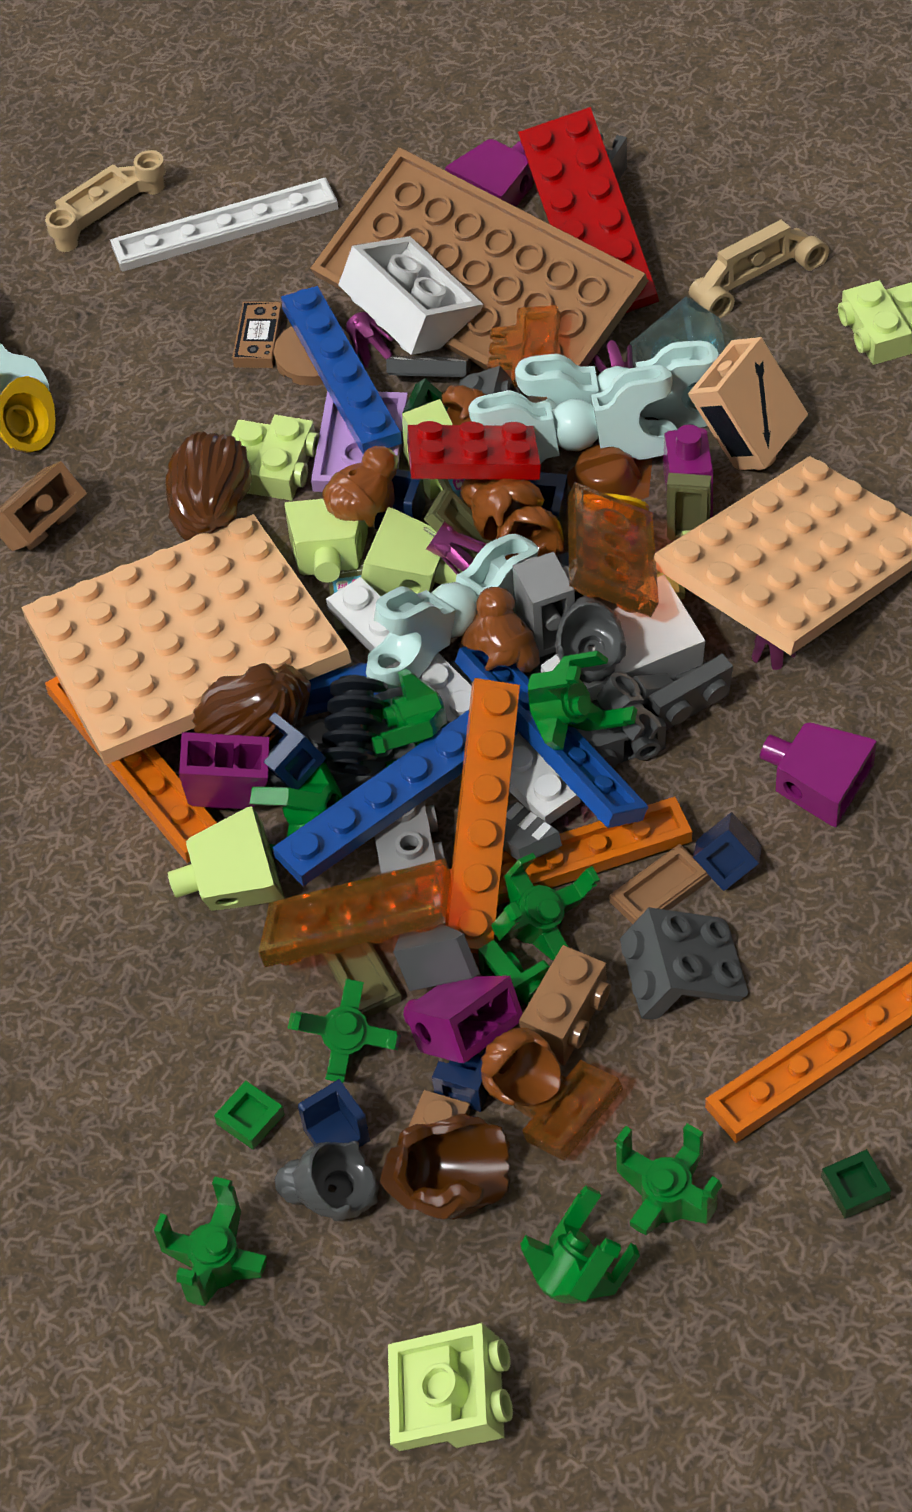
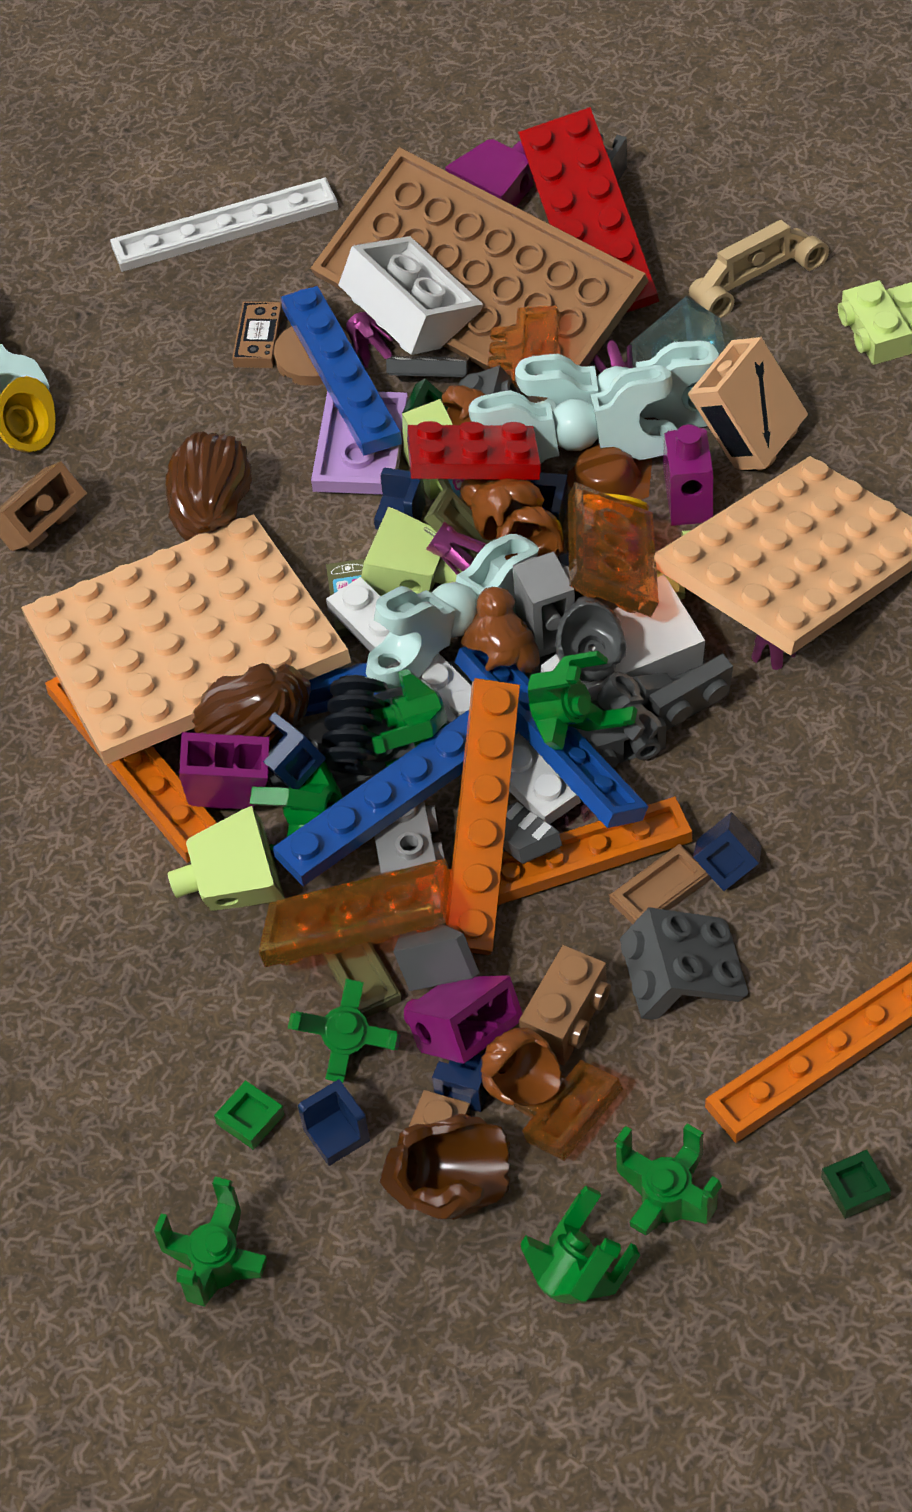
tan plate [45,150,166,252] -> none
yellowish green plate [231,415,319,501] -> none
dark grey piece [274,1141,380,1221] -> none
yellowish green torso [285,499,368,583] -> none
dark orange piece [322,446,398,527] -> none
yellowish green plate [388,1323,513,1451] -> none
green bracket [478,940,550,1006] -> none
green piece [491,853,600,961] -> none
olive tile [667,473,711,540] -> none
magenta torso [760,722,877,828] -> none

